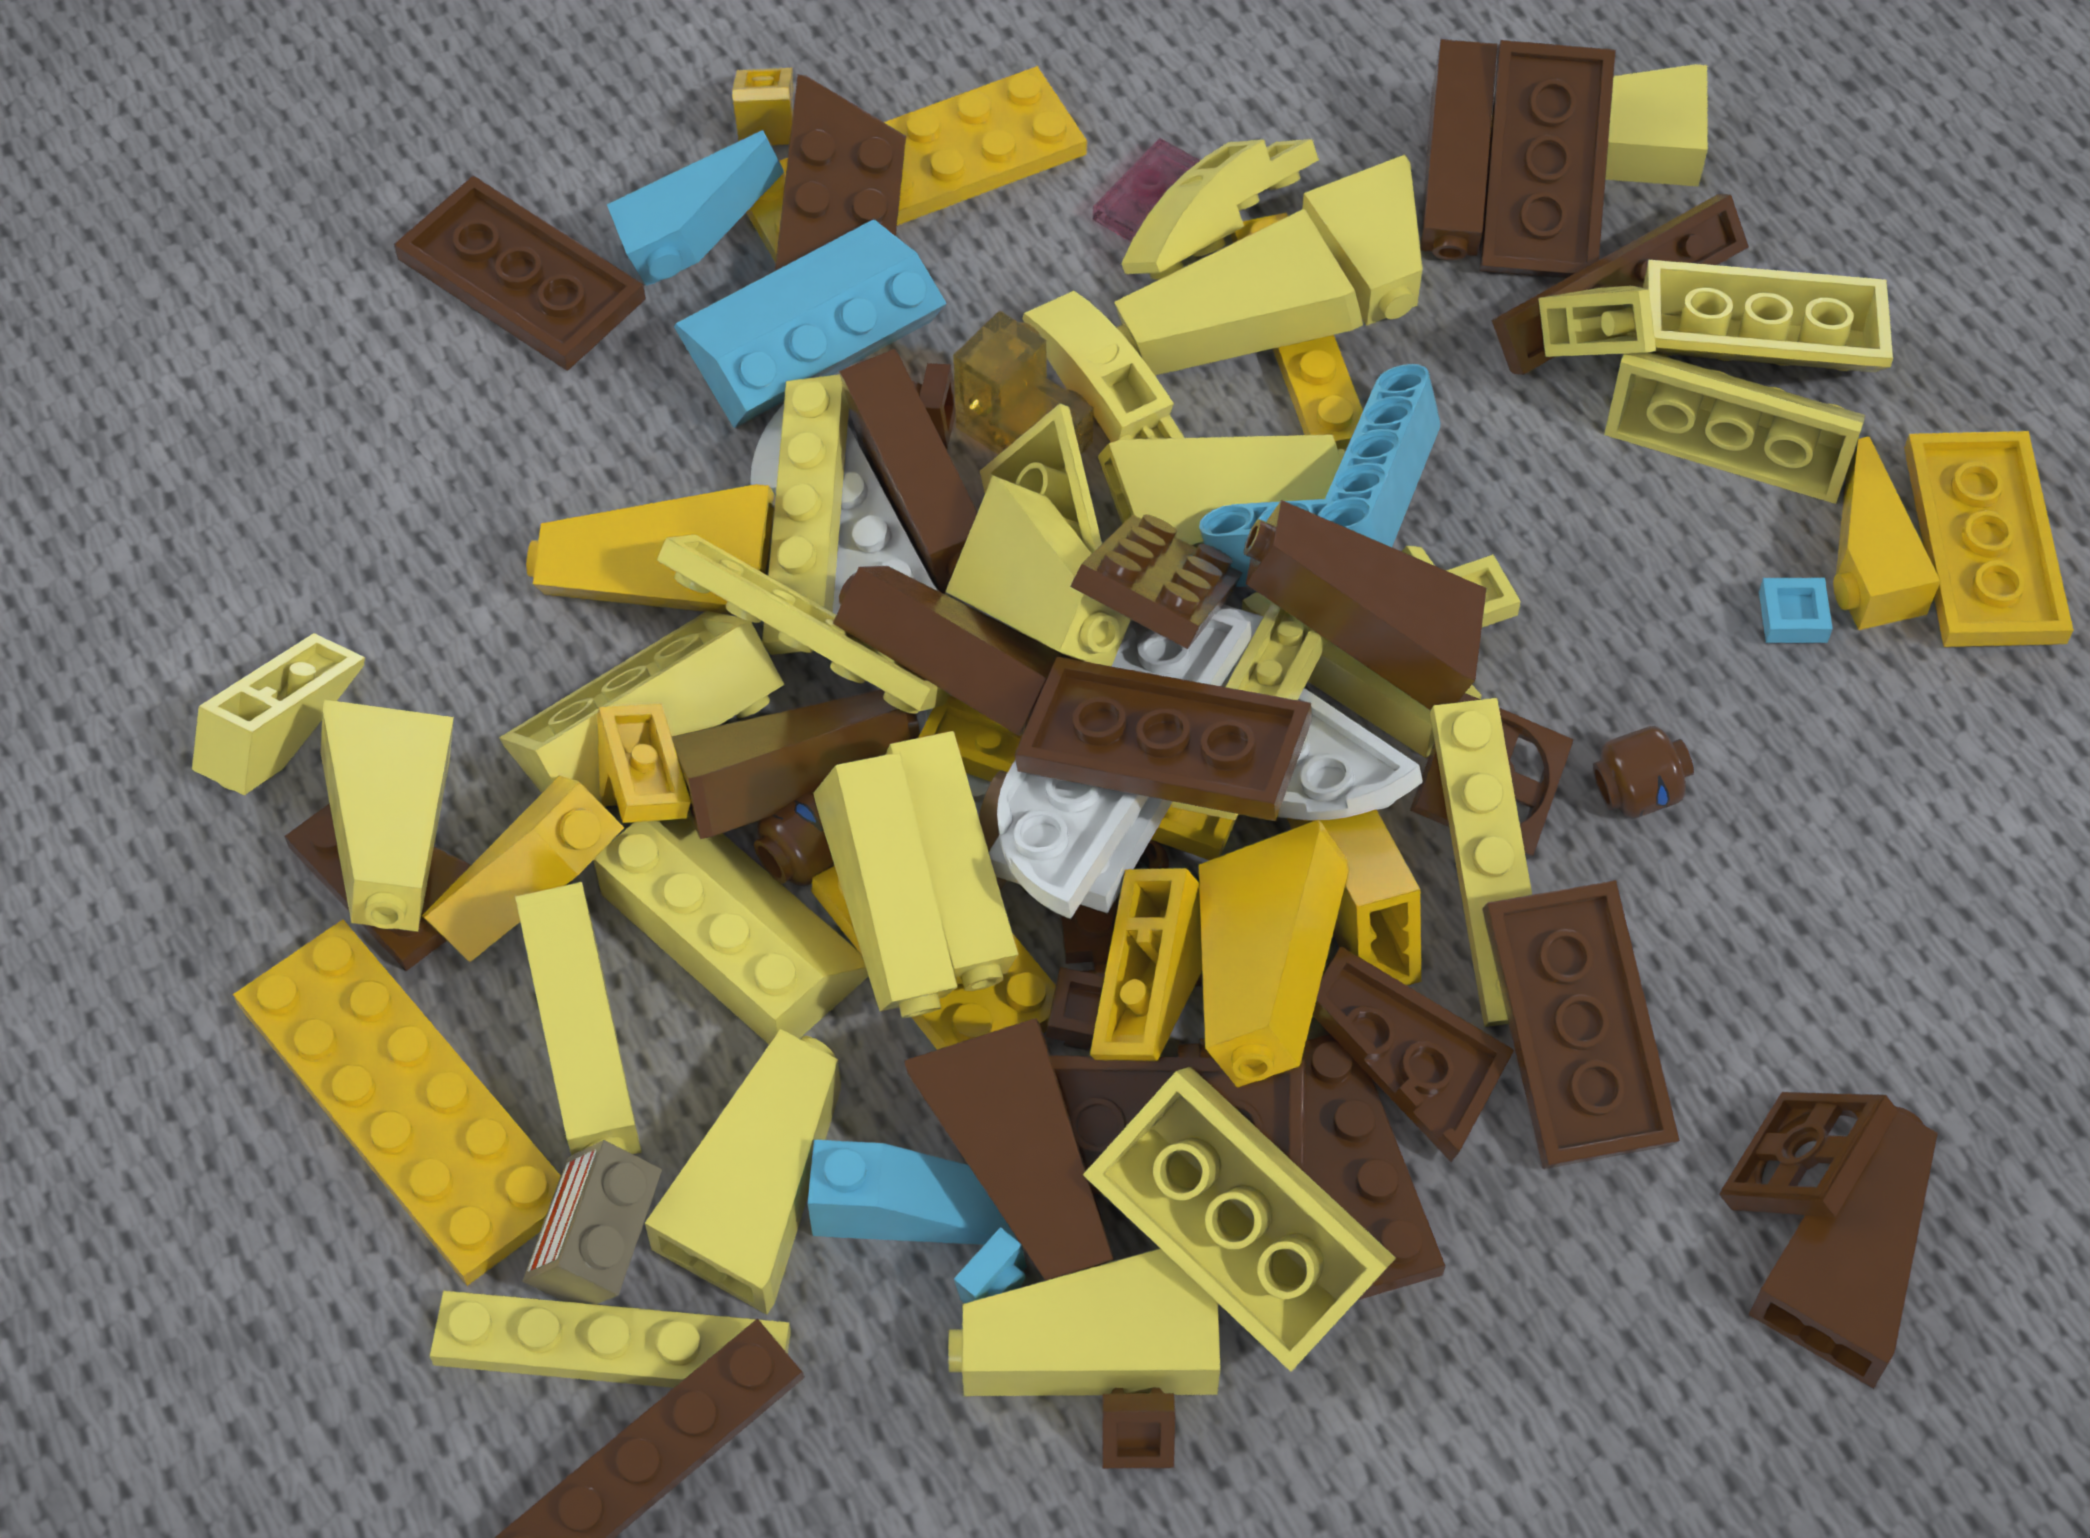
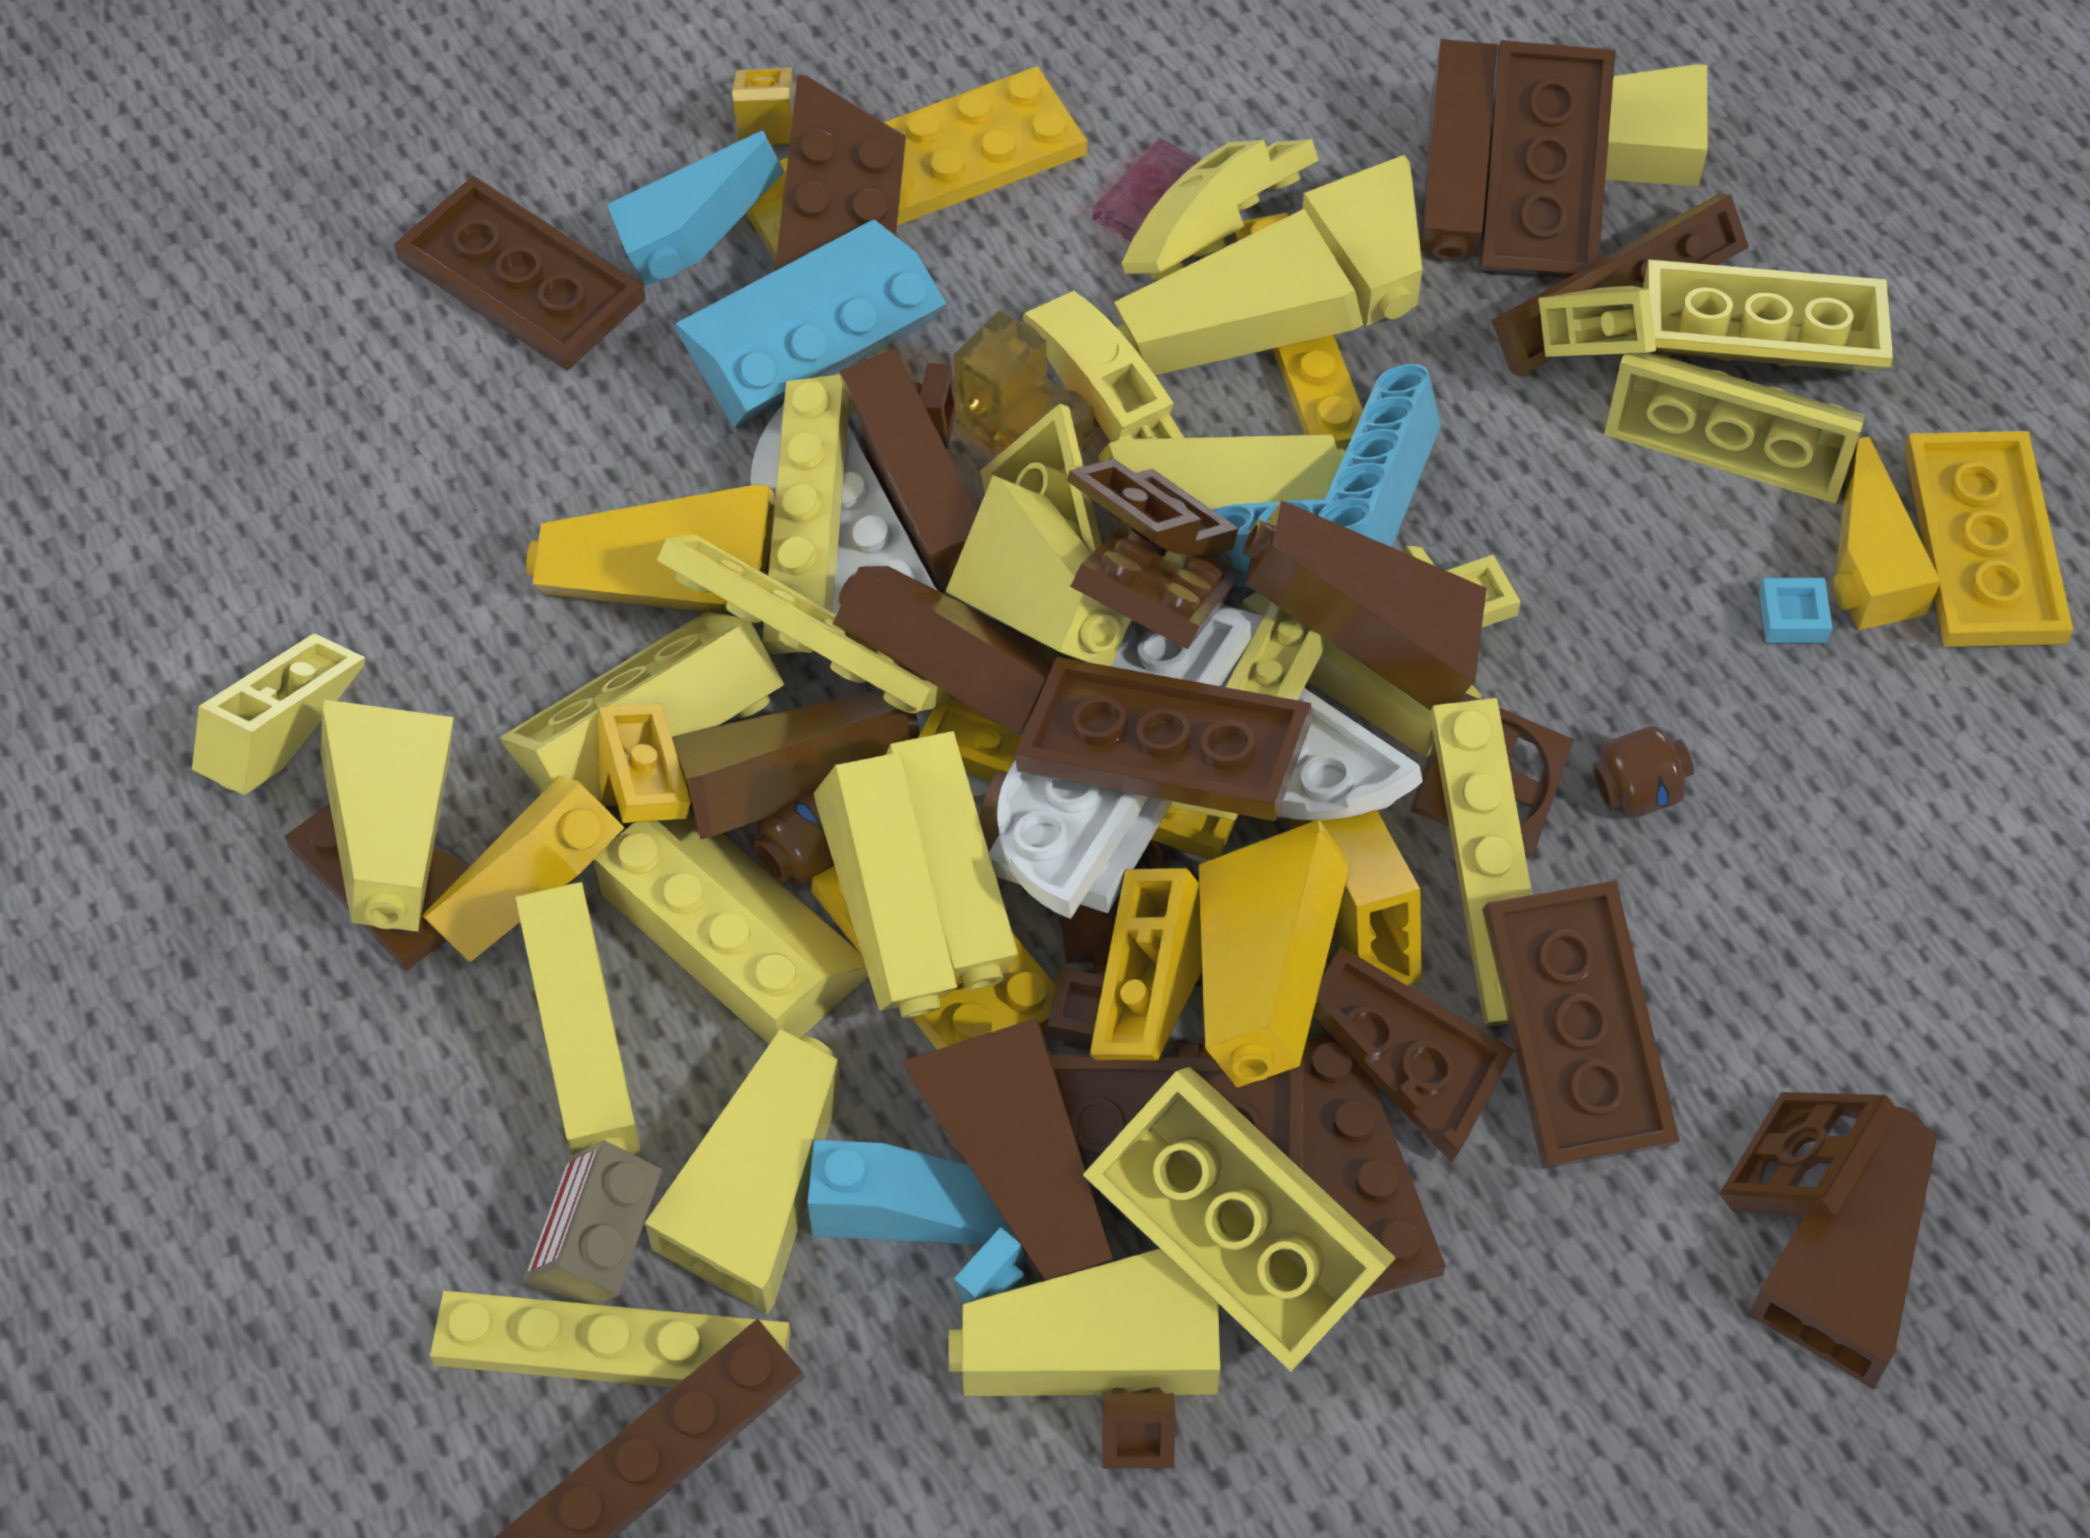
yellow plate [233,919,561,1286] -> none
none -> reddish brown slope [1067,459,1239,555]

